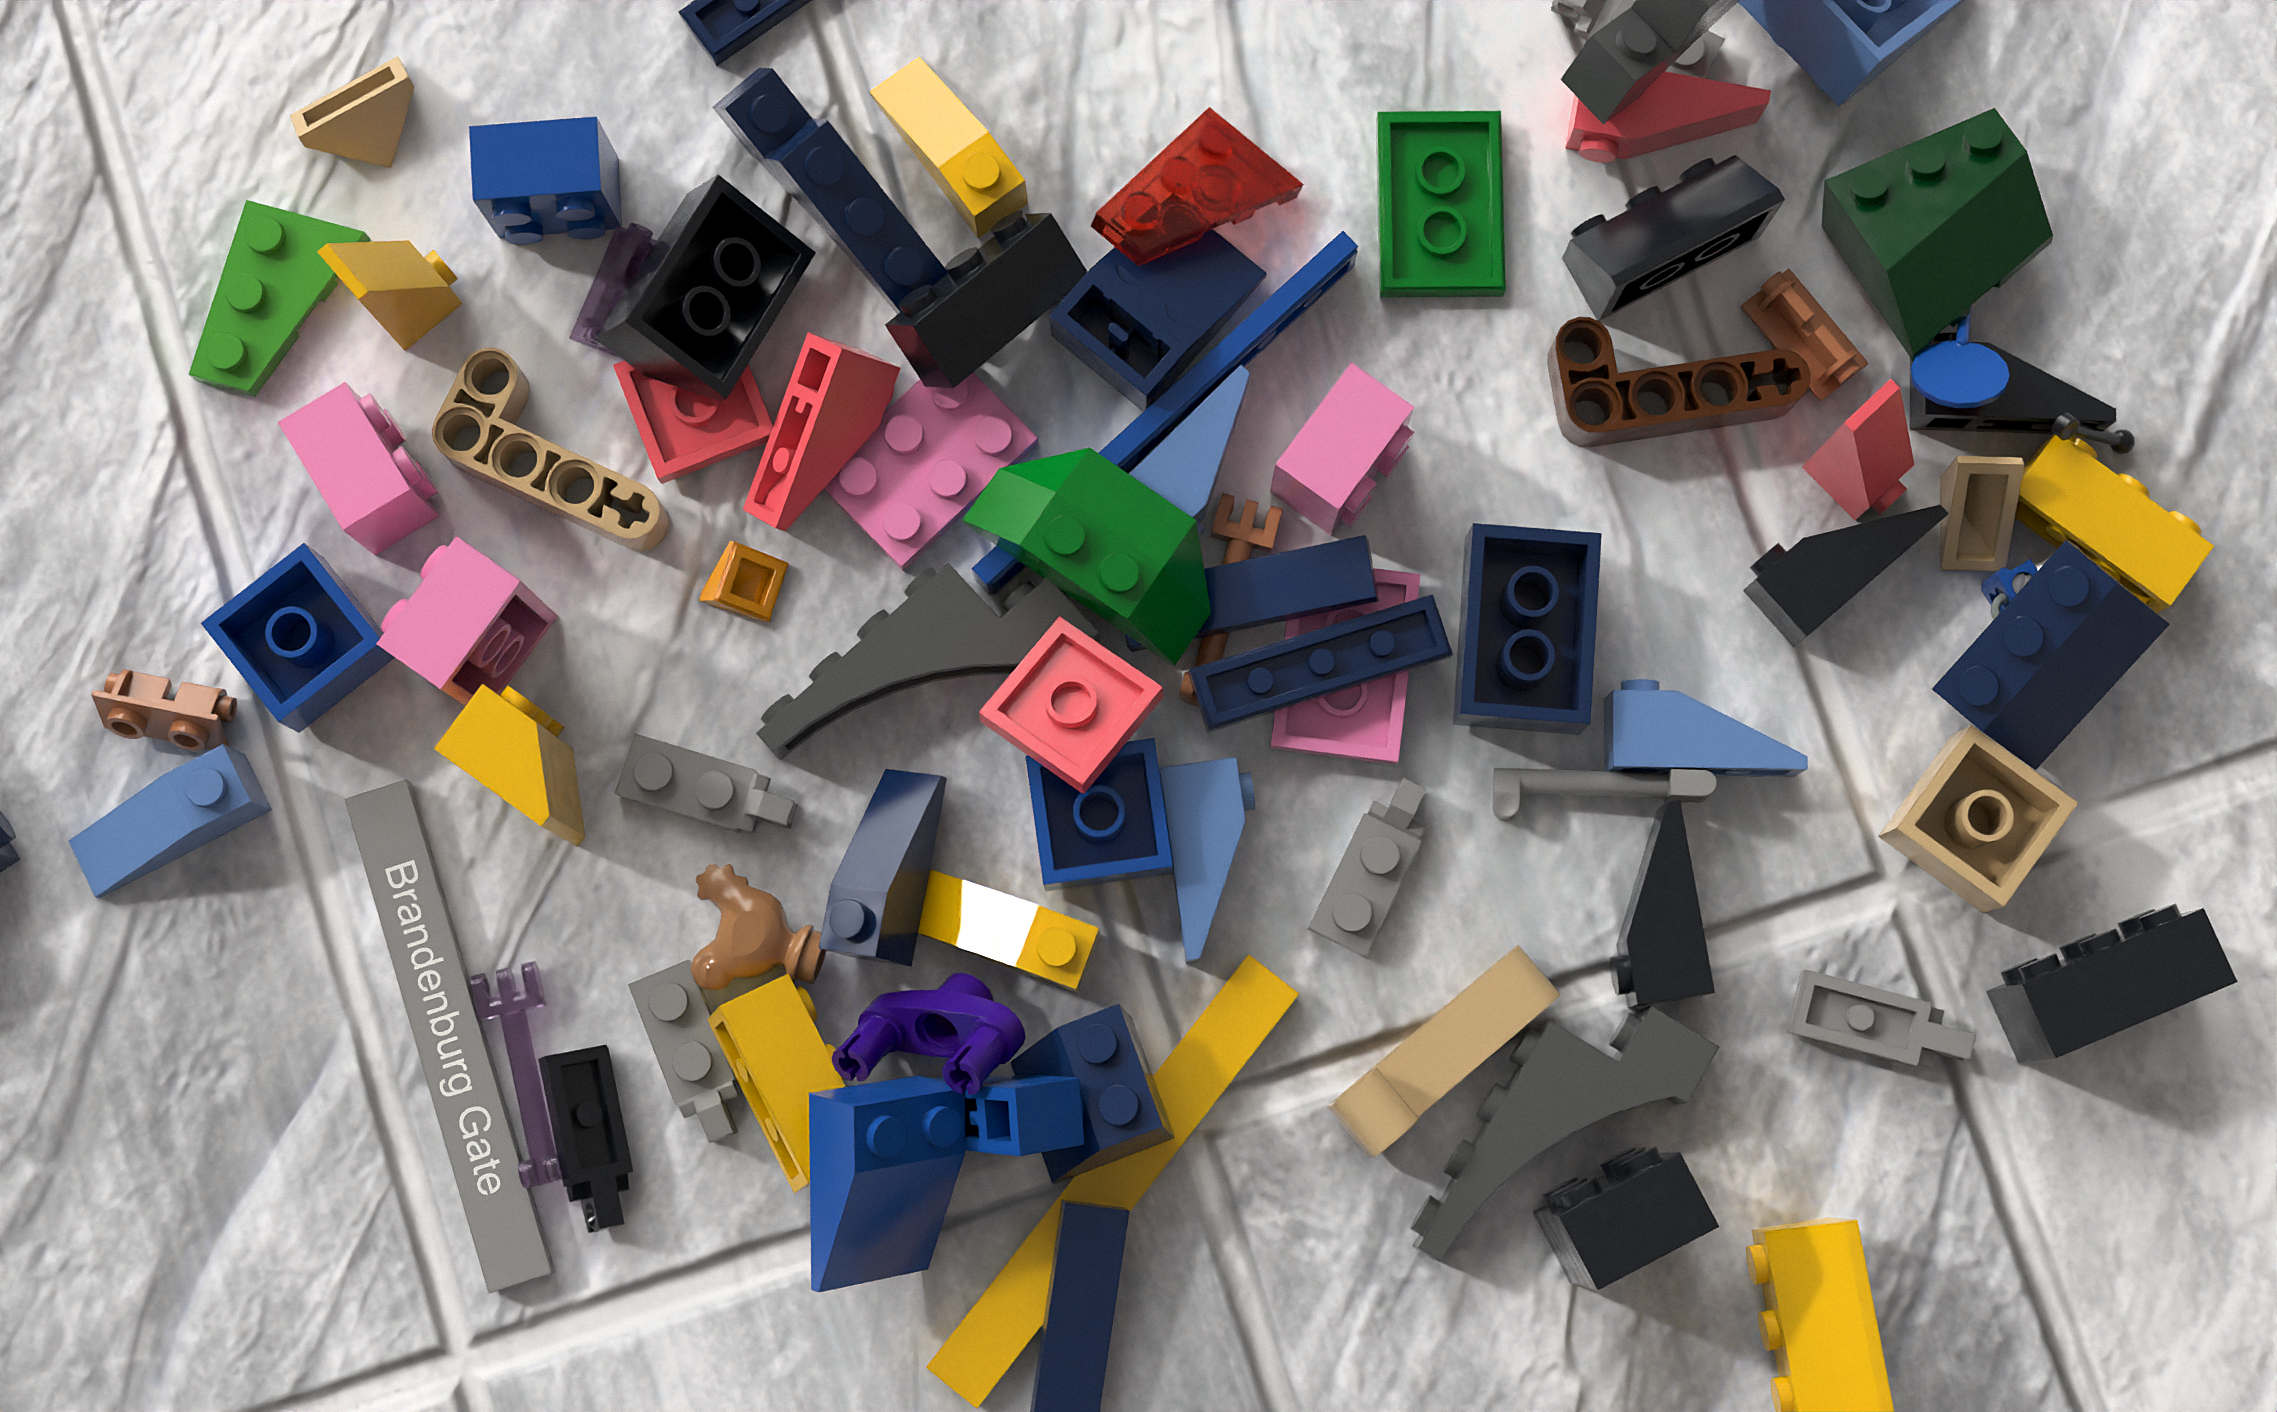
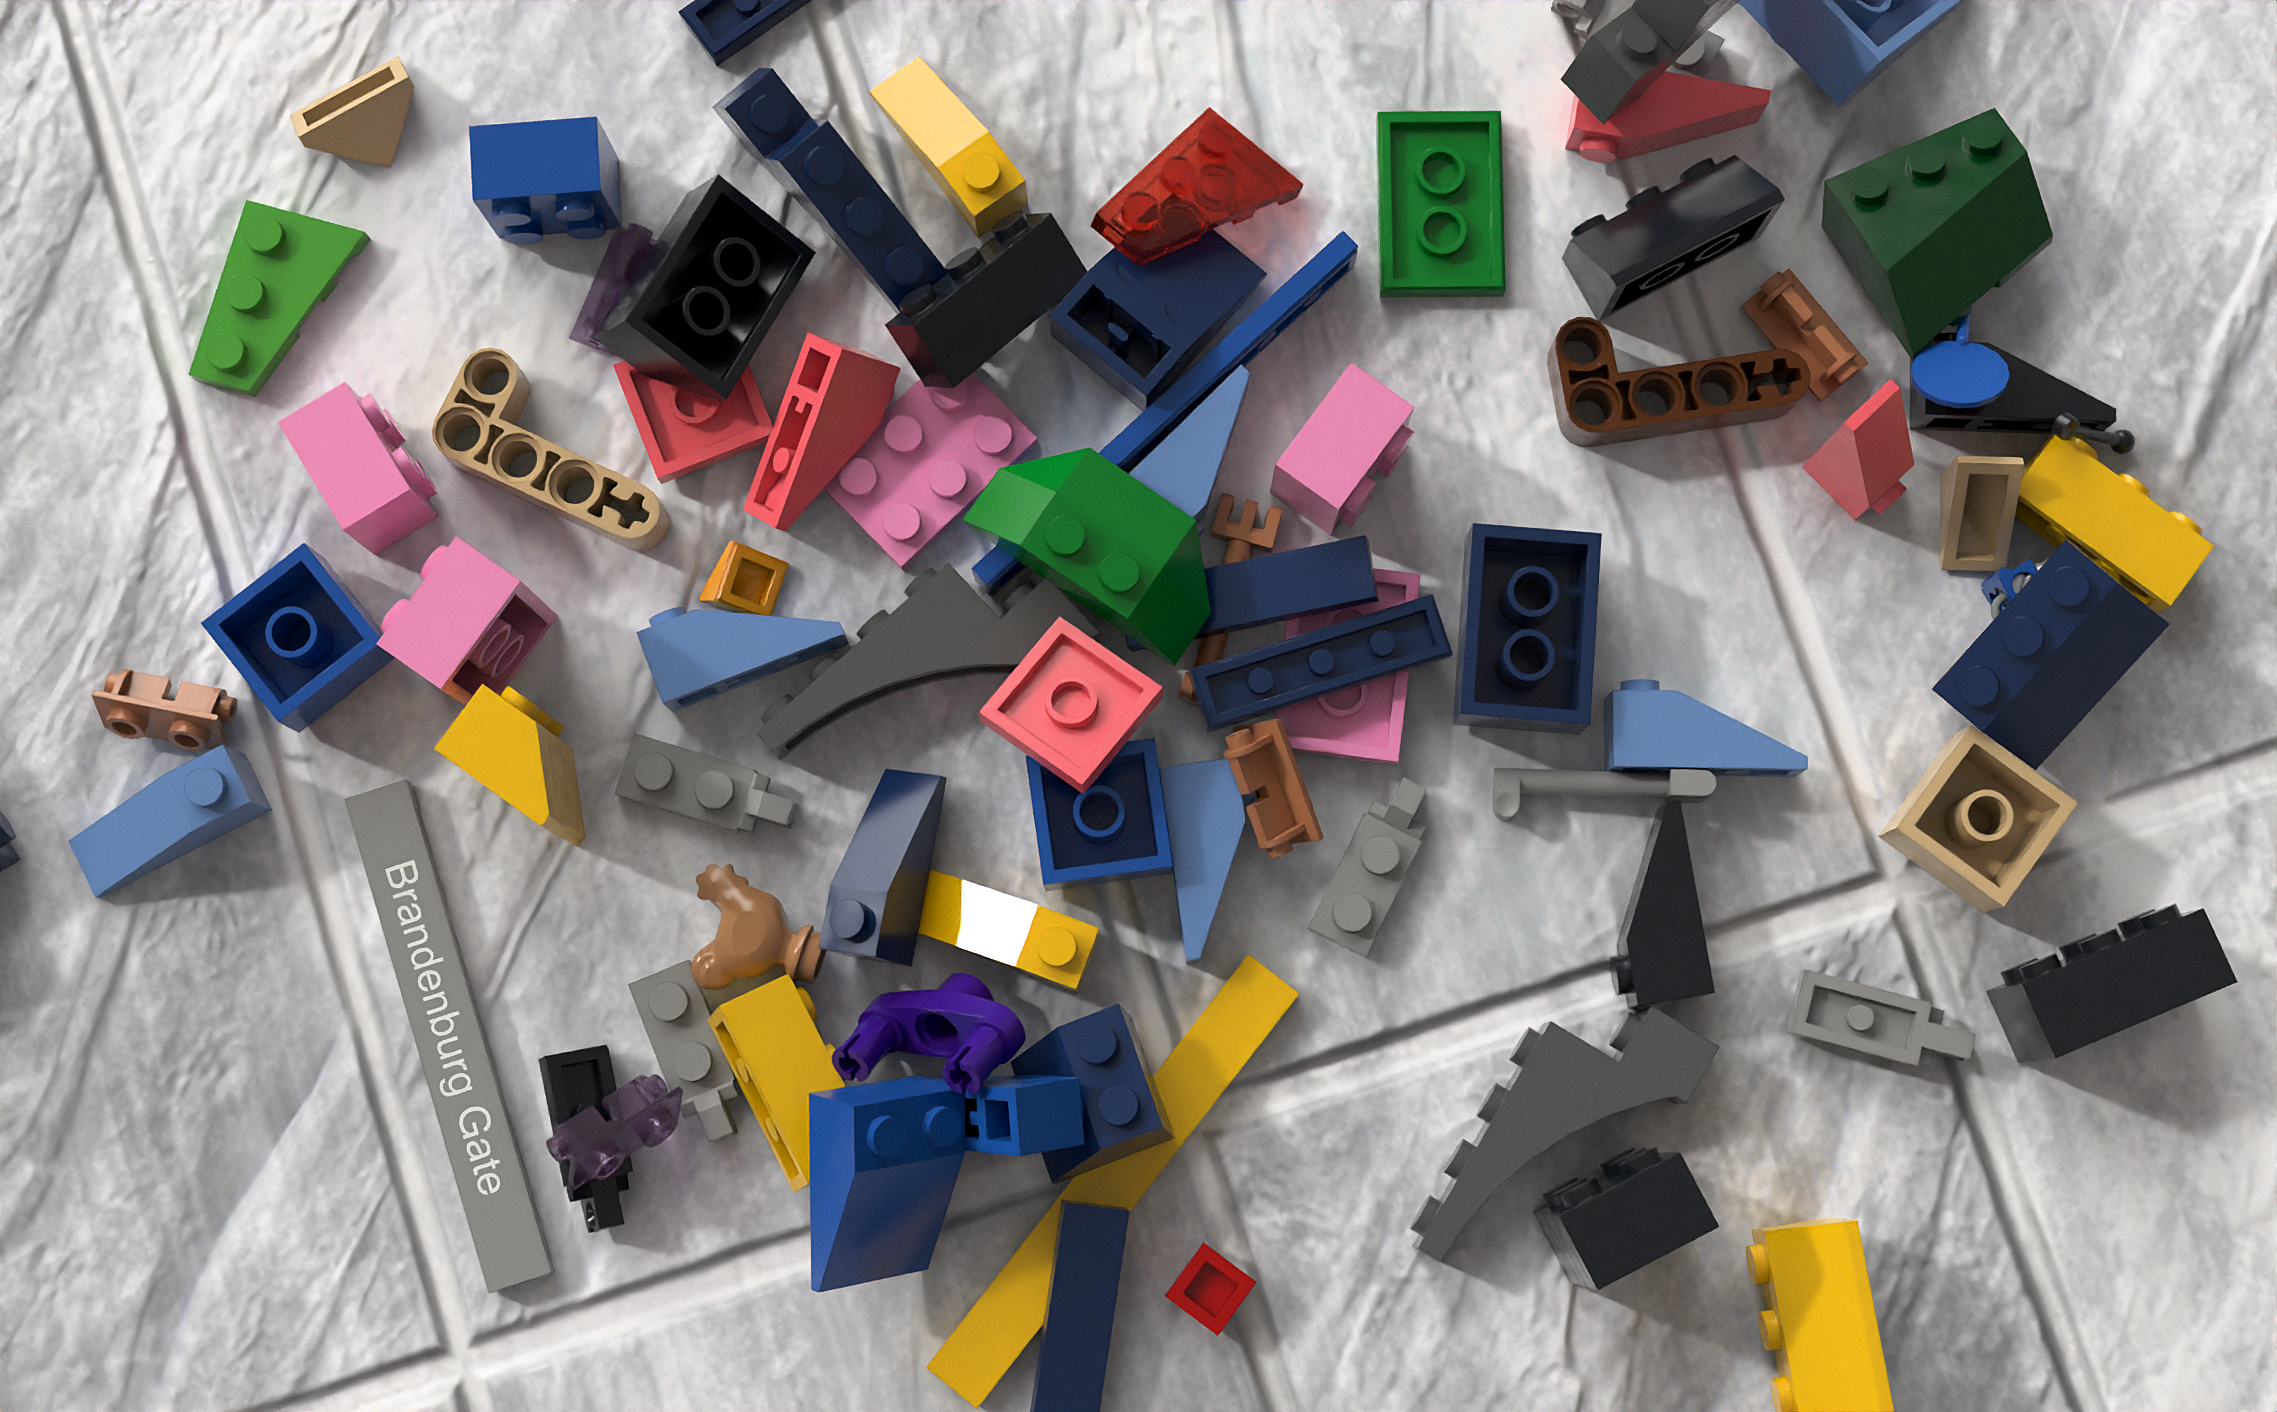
yellow slope [317,240,462,351] -> none
clear purple hinge [471,961,563,1188] -> none
tan beam [1327,945,1561,1158] -> none
black slope [1743,505,1949,647] -> none
none -> clear purple hinge [546,1074,683,1191]
none -> medium blue slope [636,607,850,712]
none -> red plate [1165,1242,1256,1336]
none -> nougat hinge [1223,718,1324,858]

